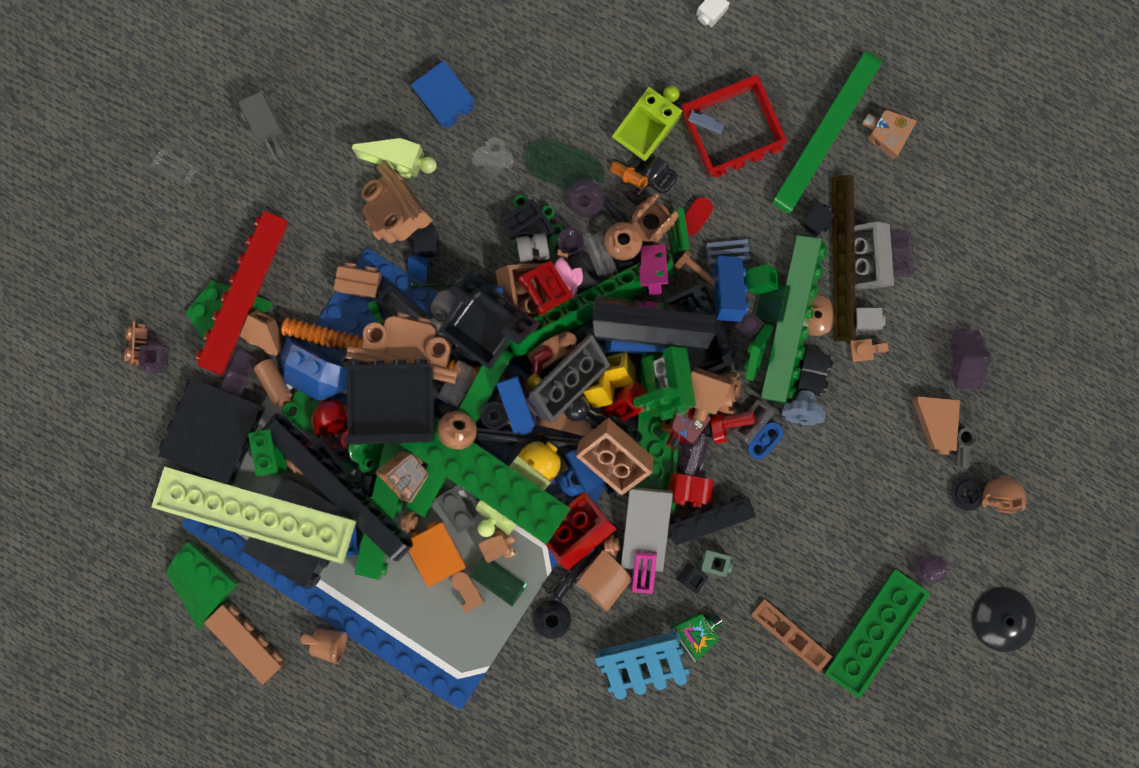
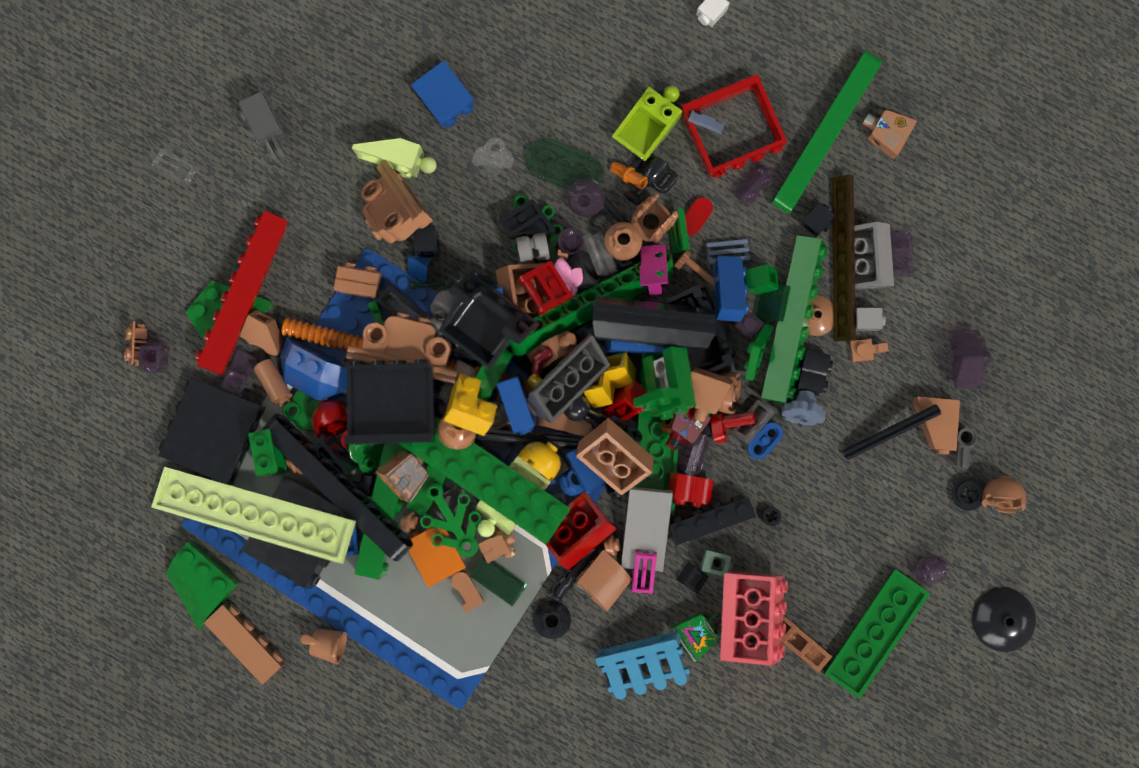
none -> green plant [420,482,481,557]
none -> yellow brick [444,373,497,436]
none -> coral brick [720,571,788,666]
none -> clear purple hinge [734,165,773,207]
none -> black bush [761,507,781,526]
none -> black axle [842,404,941,460]

